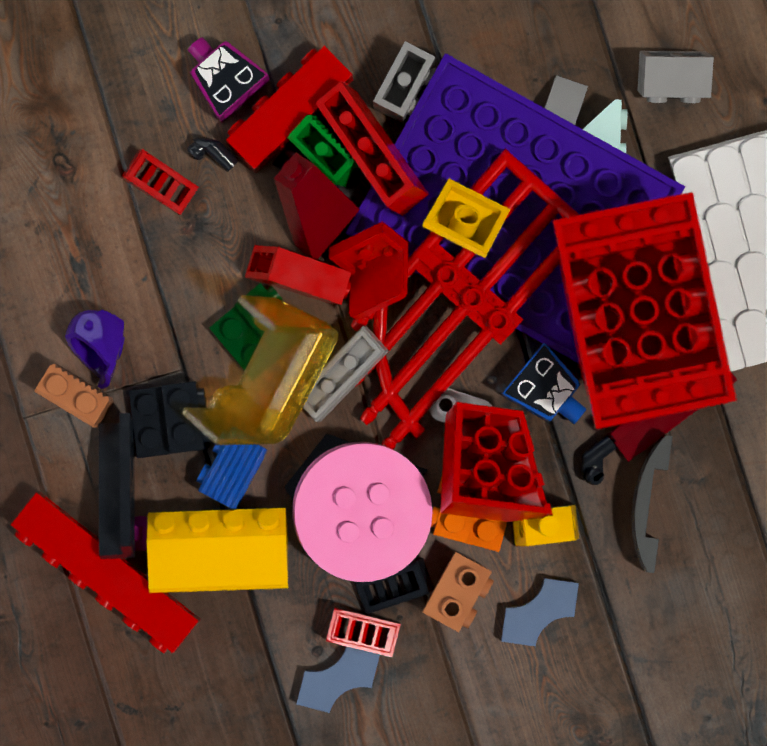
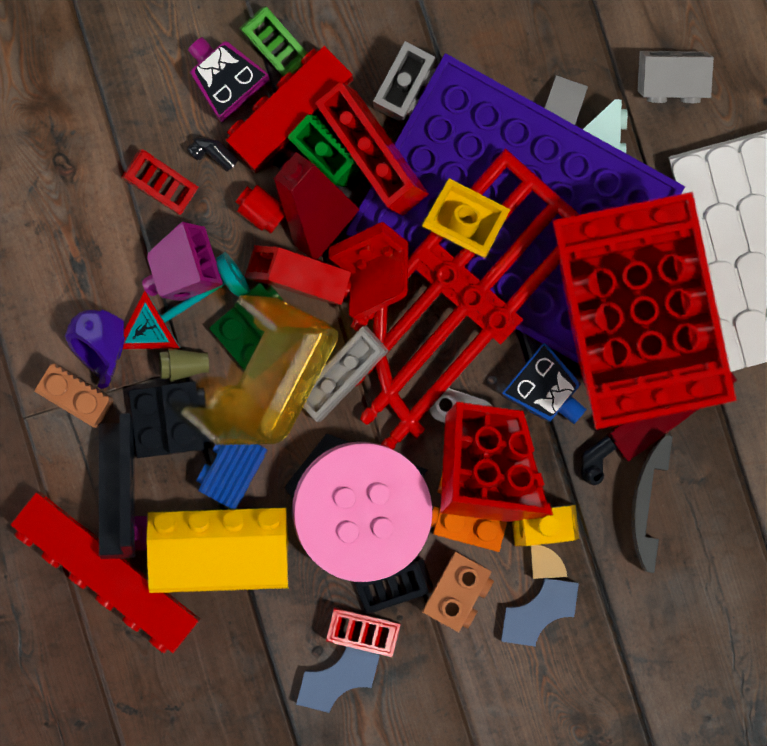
none -> teal piece [123,252,250,349]
none -> magenta torso [142,222,223,301]
none -> olive cone [159,348,209,382]
none -> red brick [235,185,285,234]
none -> bright green slope [239,6,307,77]
none -> tan tile [530,545,567,579]

